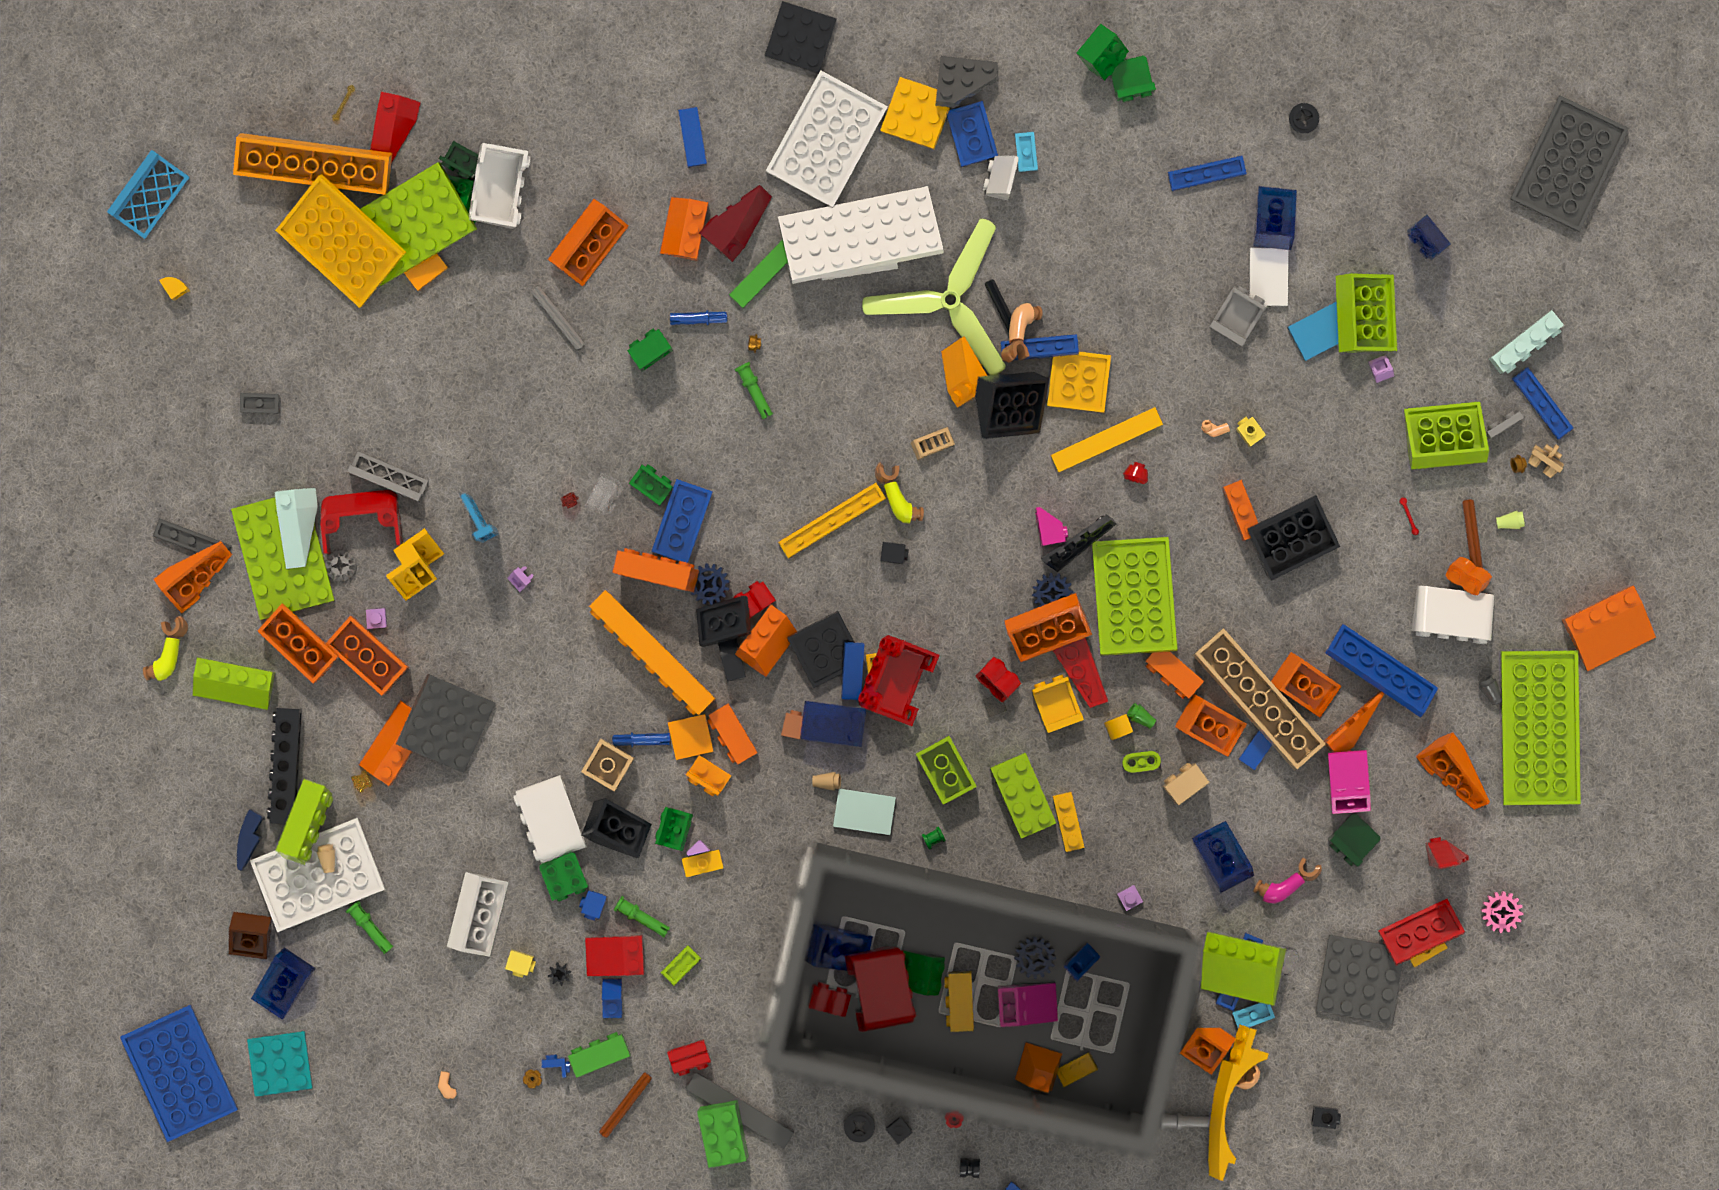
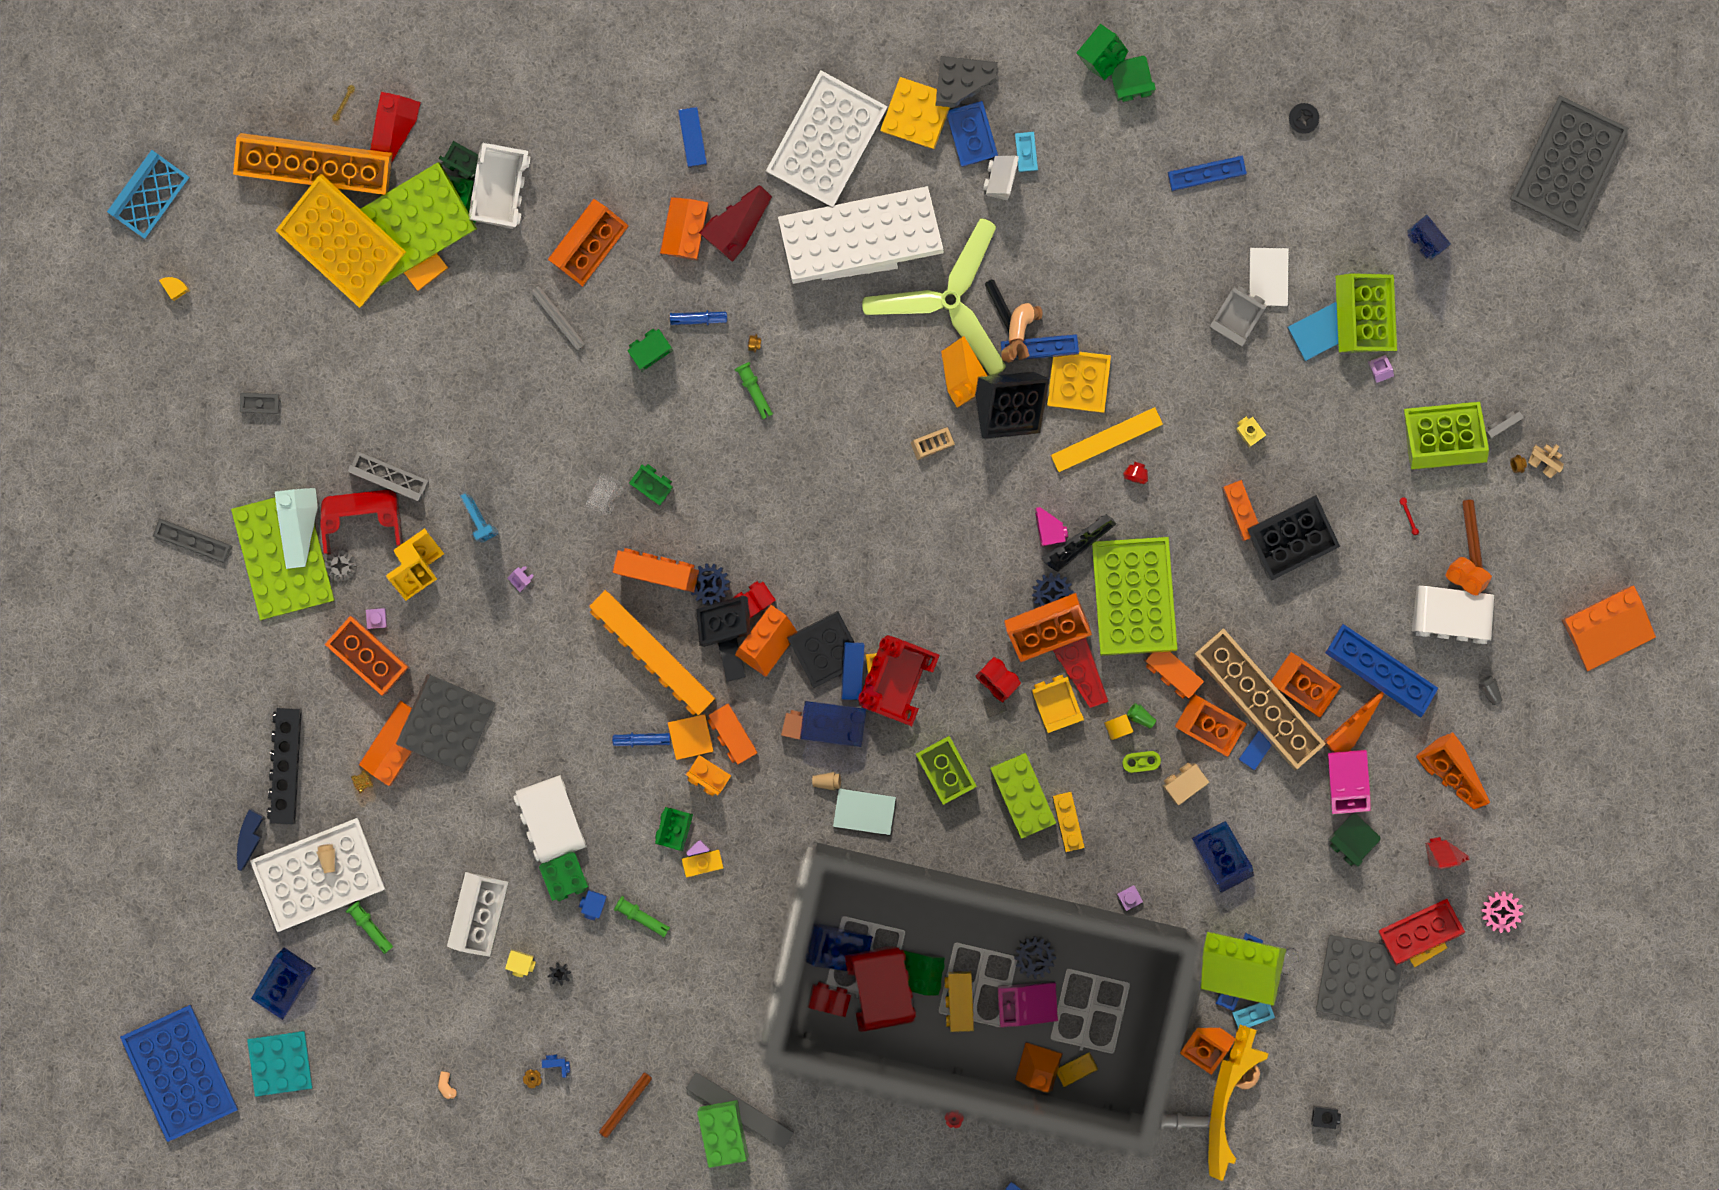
piece [143,616,188,681] -> none
orange wedge [153,541,232,614] -> none
lime slope [193,658,275,710] -> none
reddish brown slope [229,912,271,960] -> none
orange slope [258,603,339,684] -> none
lime brick [276,779,333,865] -> none
clear red plate [561,492,579,508] -> none
bright green brick [568,1032,631,1078] -> none
tan brick [581,739,635,791] -> none
black slope [581,798,652,858] -> none
red slope [585,935,645,976] -> none
blue slope [602,979,622,1018] -> none
blue plate [651,479,713,563] -> none
lime plate [661,945,701,986] -> none
red brick [667,1039,711,1076] -> none
bright green tile [729,240,788,308] -> none
black plate [765,1,837,74] -> none
yellow tile [778,483,886,559] -> none
black gear [844,1112,875,1143] -> none
piece [875,462,924,524] -> none
black brick [880,542,909,564] -> none
black brick [886,1116,913,1145] -> none
green bush [921,826,946,850] -> none
black wheel [960,1158,980,1178] -> none
blue slope [1064,943,1100,981] -> none
light nougat arm [1201,420,1230,437] -> none
clear blue slope [1253,186,1297,250] -> none
dark pink piece [1253,858,1322,904] -> none
light aqua brick [1489,310,1564,374] -> none
yellowish green cone [1496,511,1525,529] -> none
lime plate [1500,651,1581,805] -> none
blue tile [1512,367,1574,440] -> none

